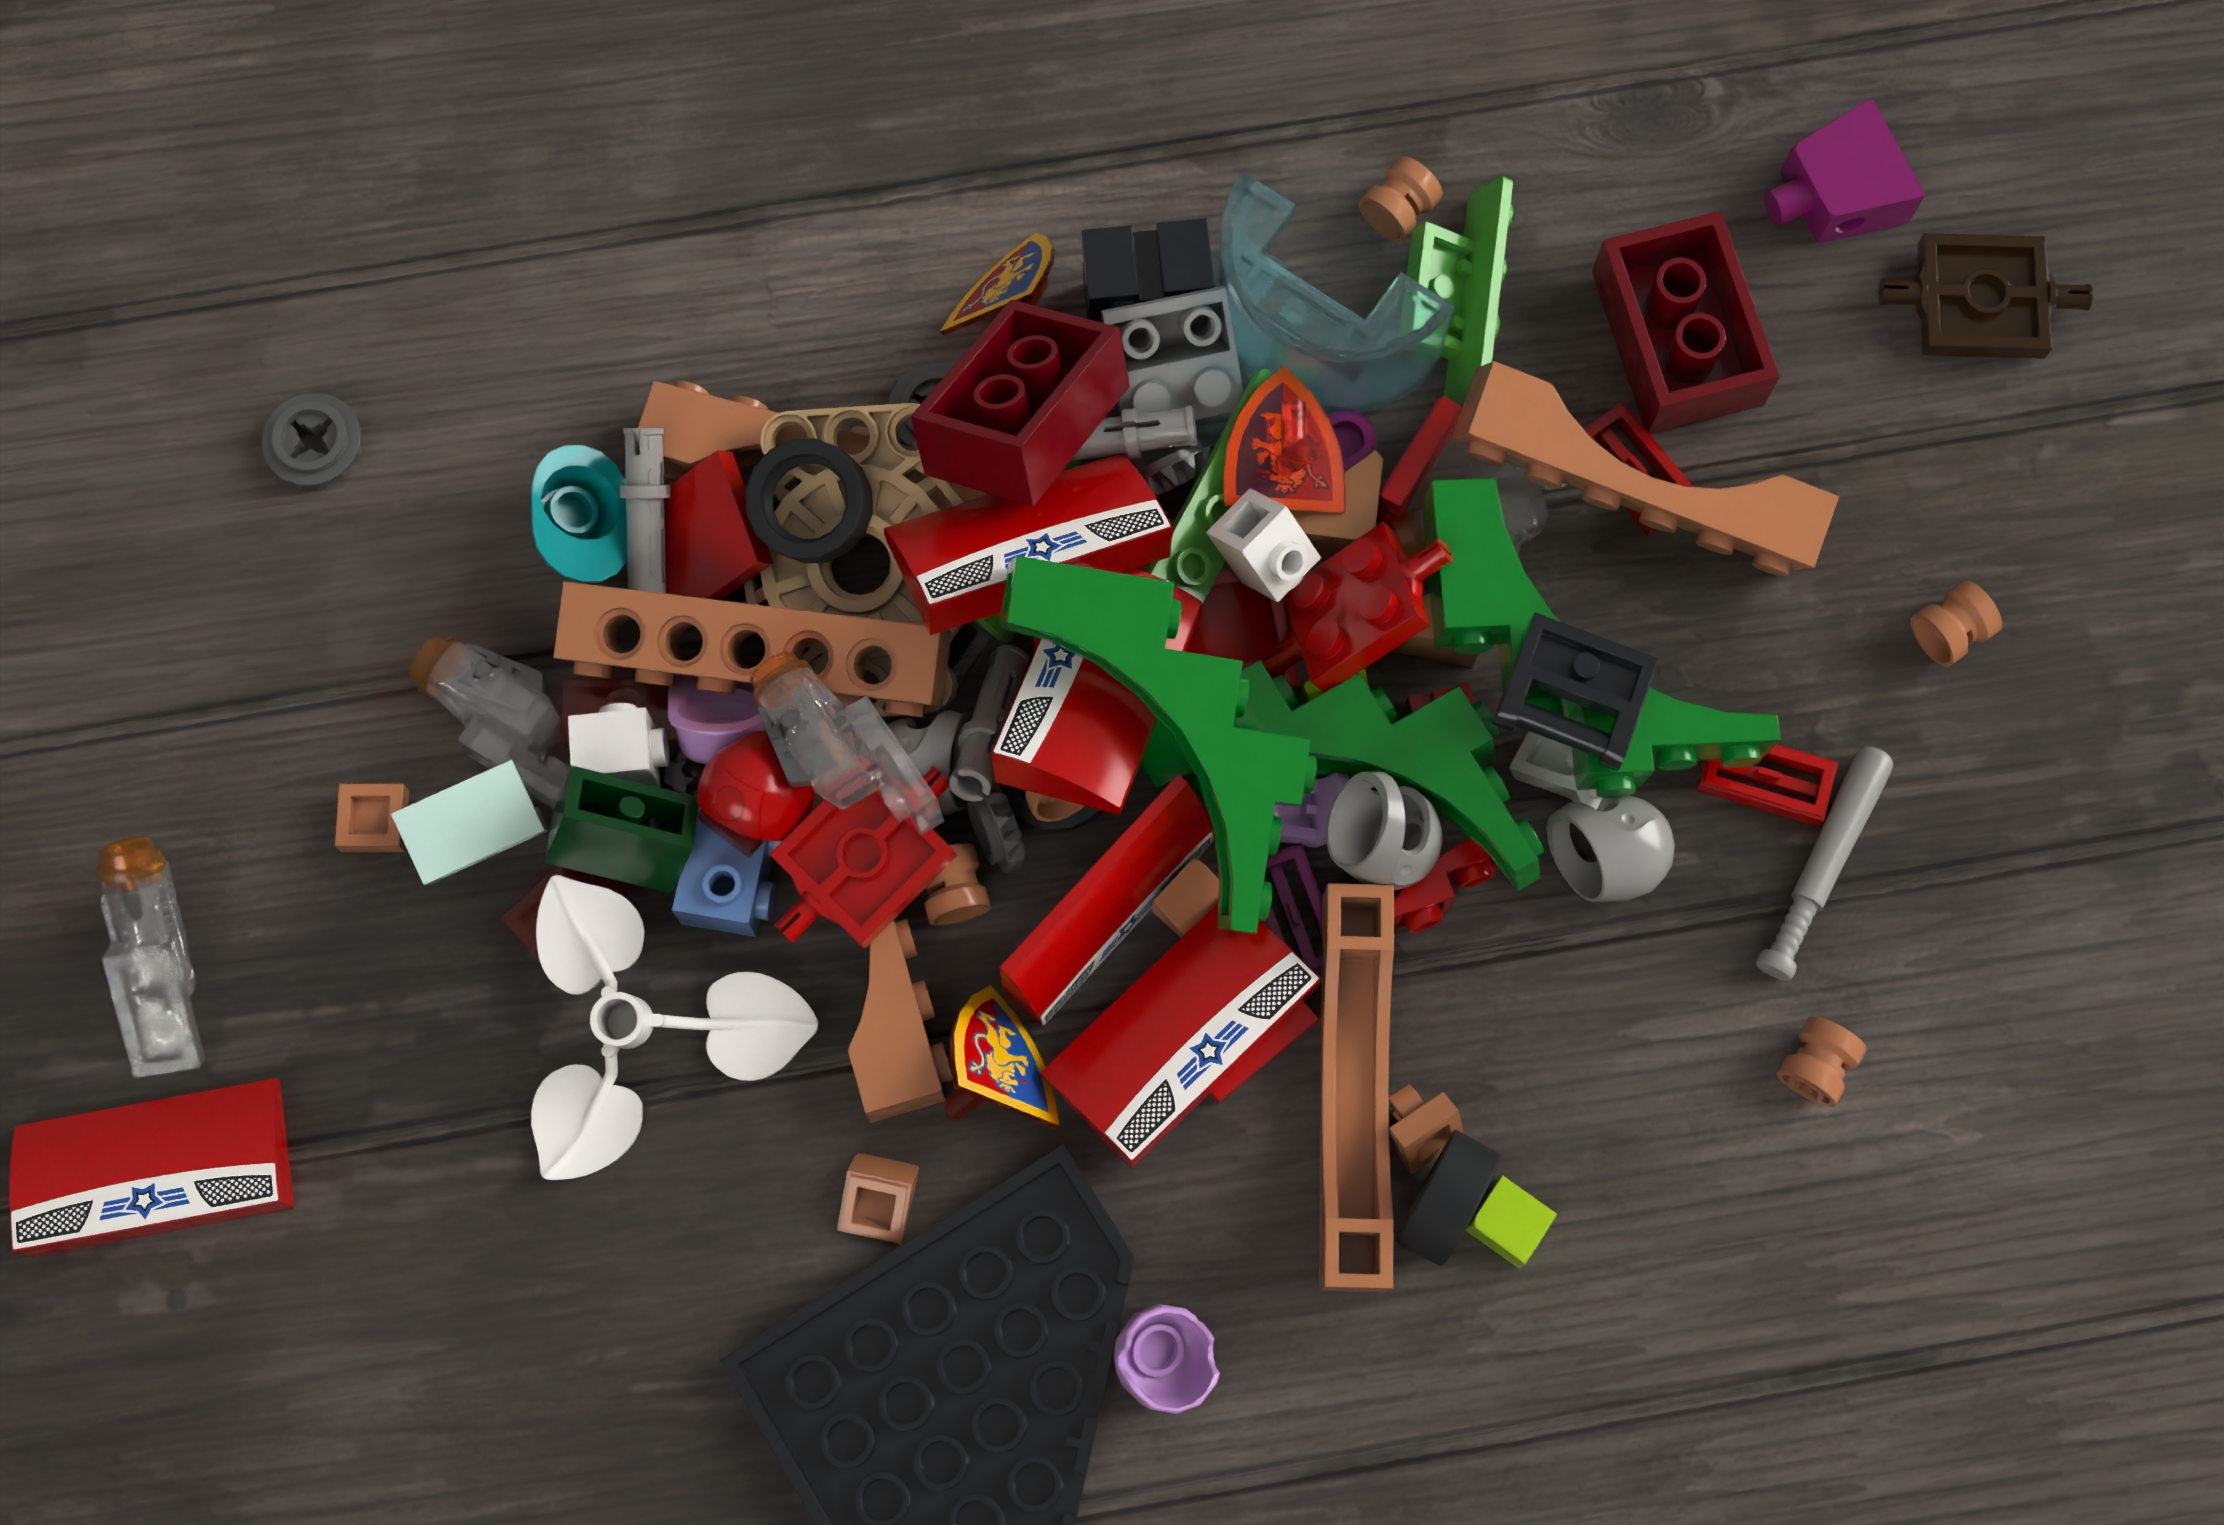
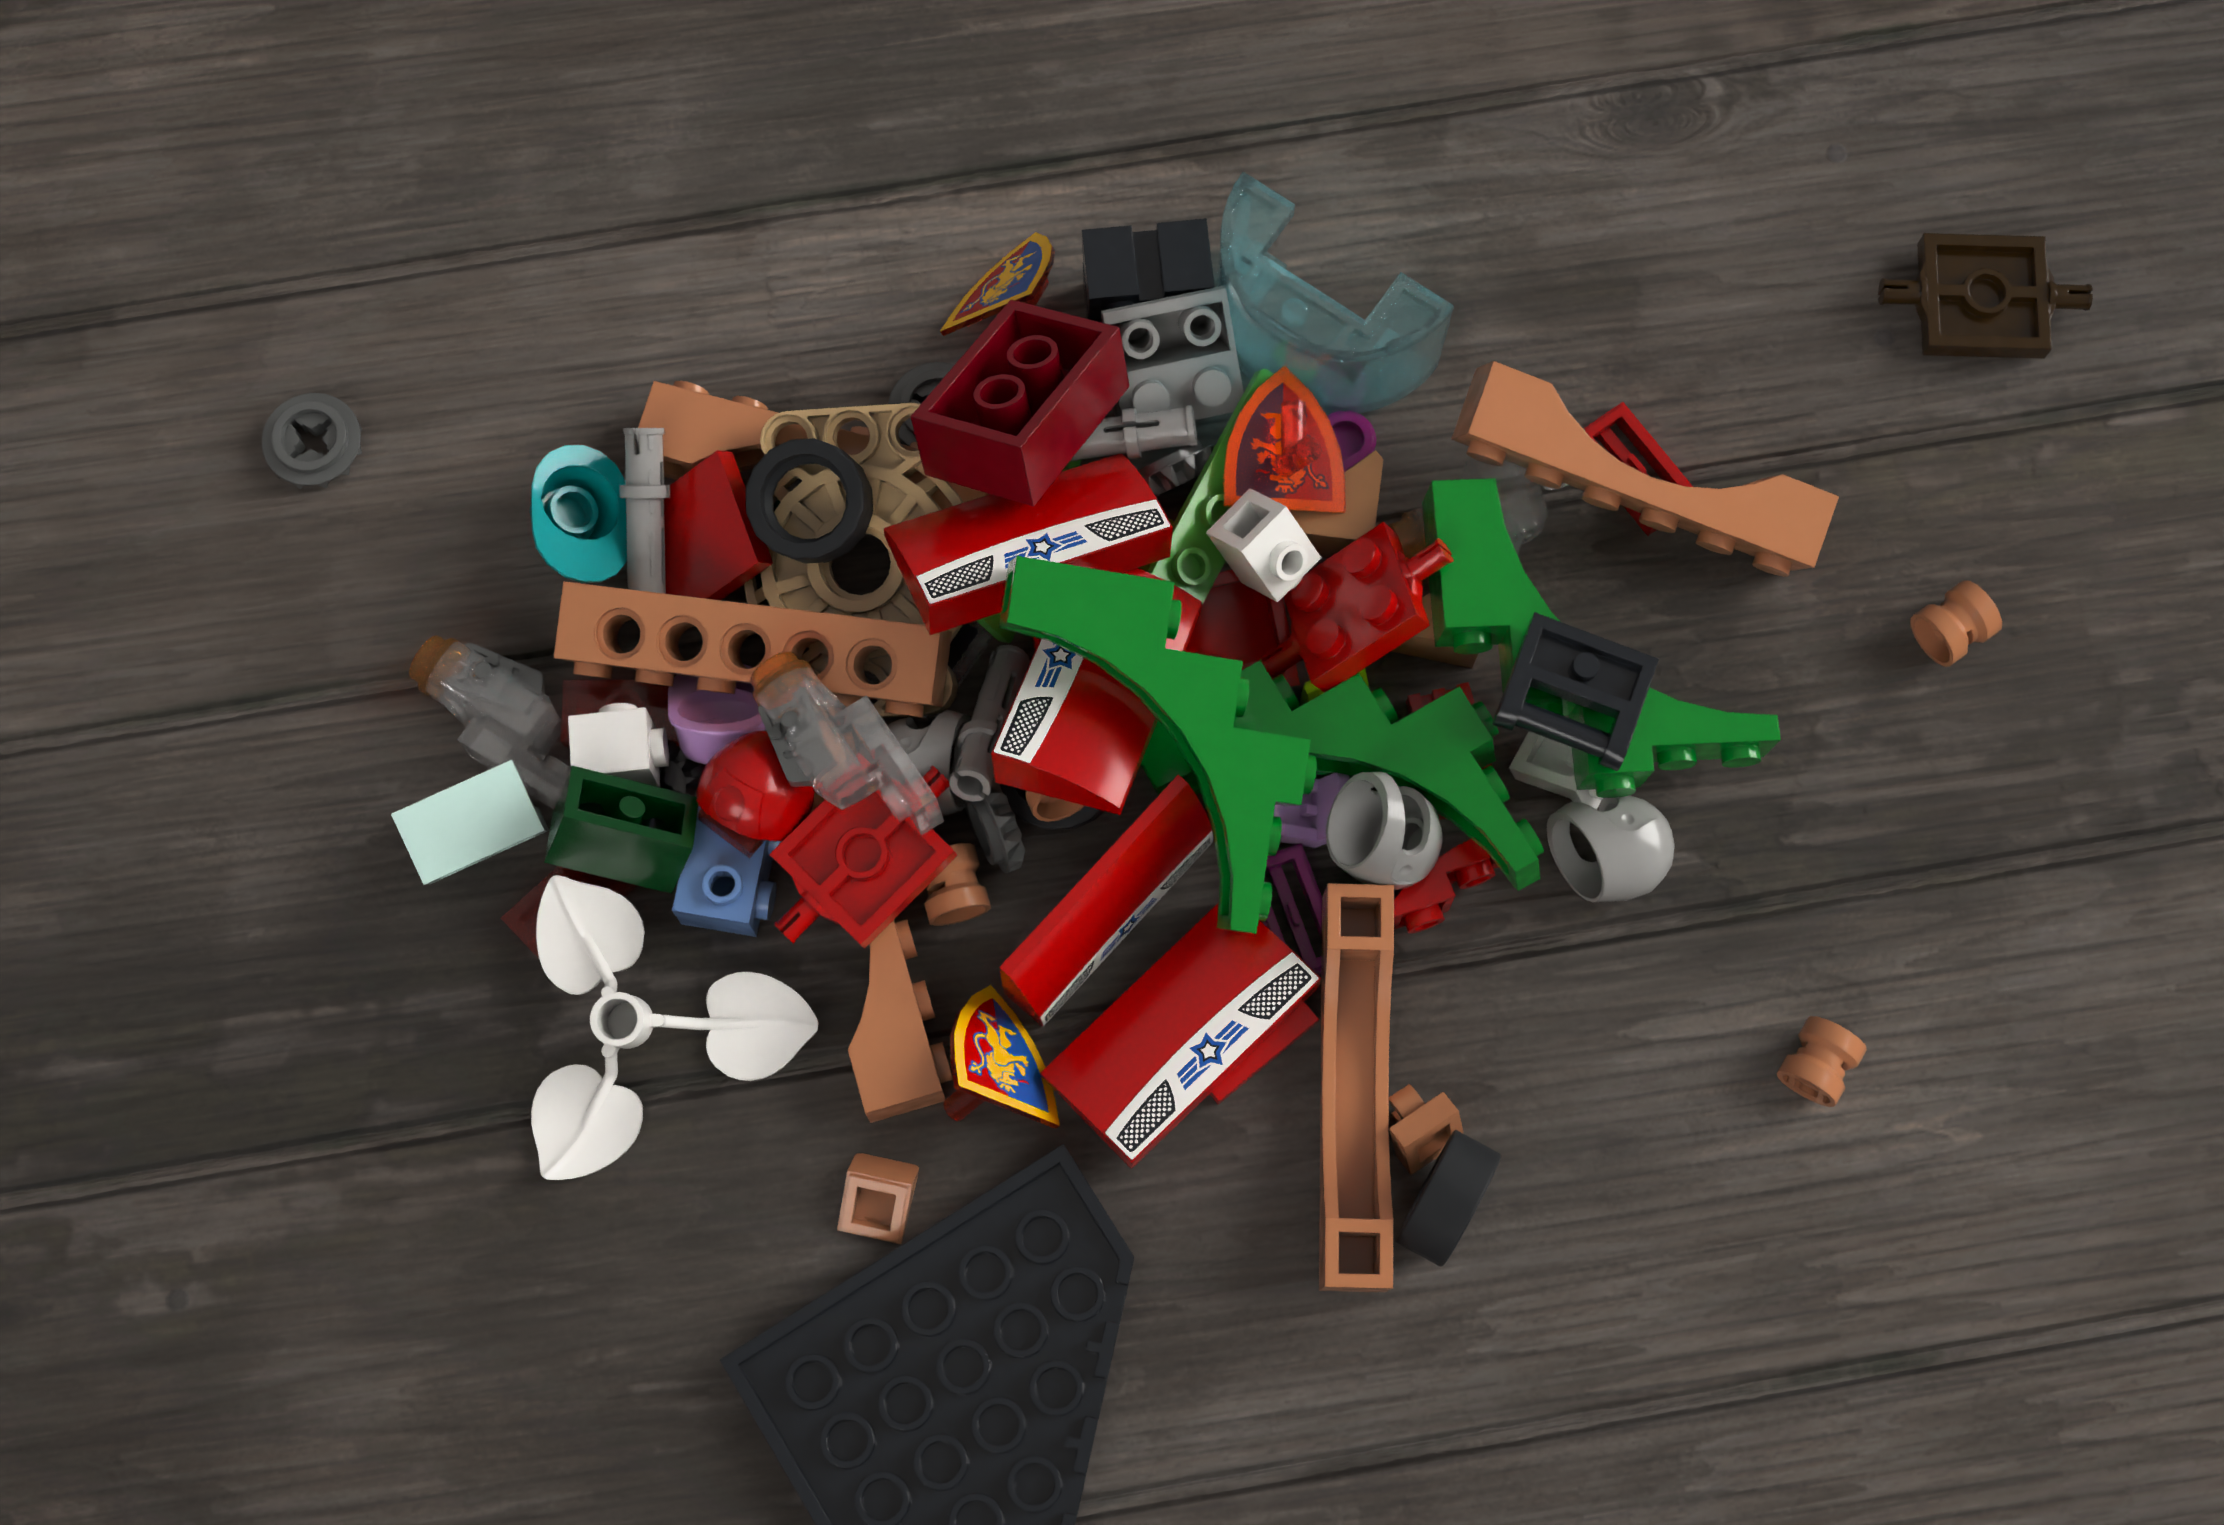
red slope [9,1078,294,1257] -> none
clear plate [96,836,205,1078] -> none
nougat plate [335,784,409,852] -> none
lavender hair [1114,1304,1220,1414] -> none
nougat slope [1152,856,1220,938] -> none
nougat wheel [1358,156,1443,242] -> none
red tile [1377,396,1462,528] -> none
bright green bracket [1398,176,1513,415] -> none
lime slope [1465,1175,1557,1269] -> none
dark red brick [1592,211,1780,435] -> none
red tile [1696,744,1839,827] -> none
light grey piece [1756,747,1893,981] -> none
magenta torso [1764,99,1925,243] -> none

